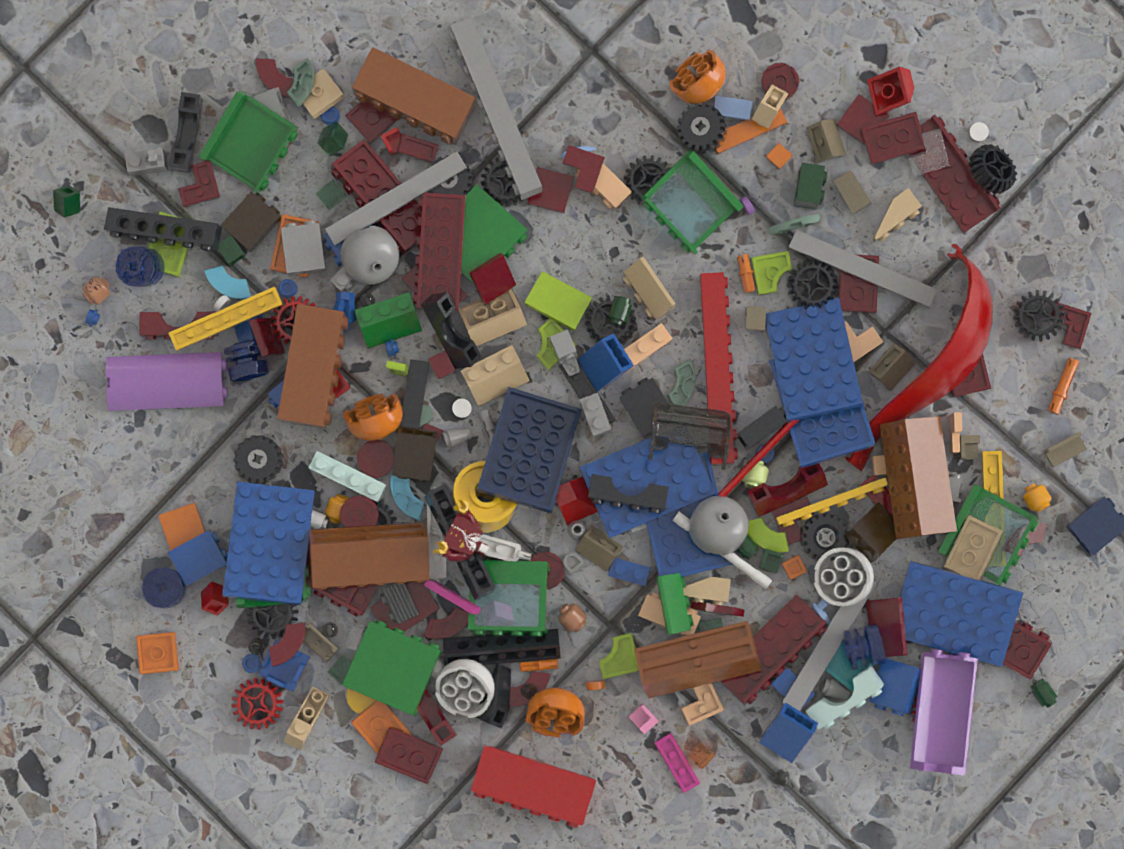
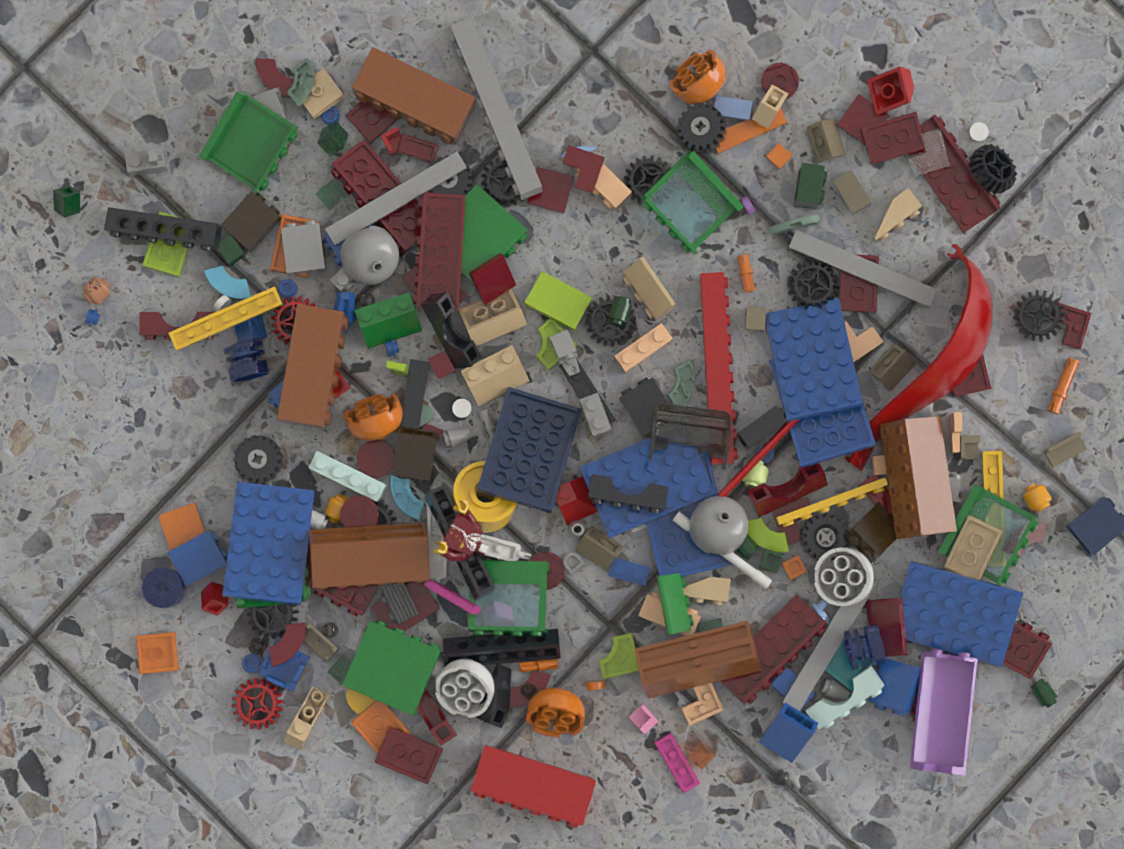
medium lavender cylinder [106,352,228,411] -> none
clear blue wheel [115,246,165,287] -> none
black arch [168,92,203,173] -> none
dark red tile [178,160,220,208] -> none
dark red tile [249,318,285,357] -> none
dark red tile [424,607,468,639] -> none
nougat head [558,603,587,632] -> none
blue brick [577,333,634,391] -> none
dark red tile [690,602,745,617] -> none
lime tile [751,251,792,295] -> none

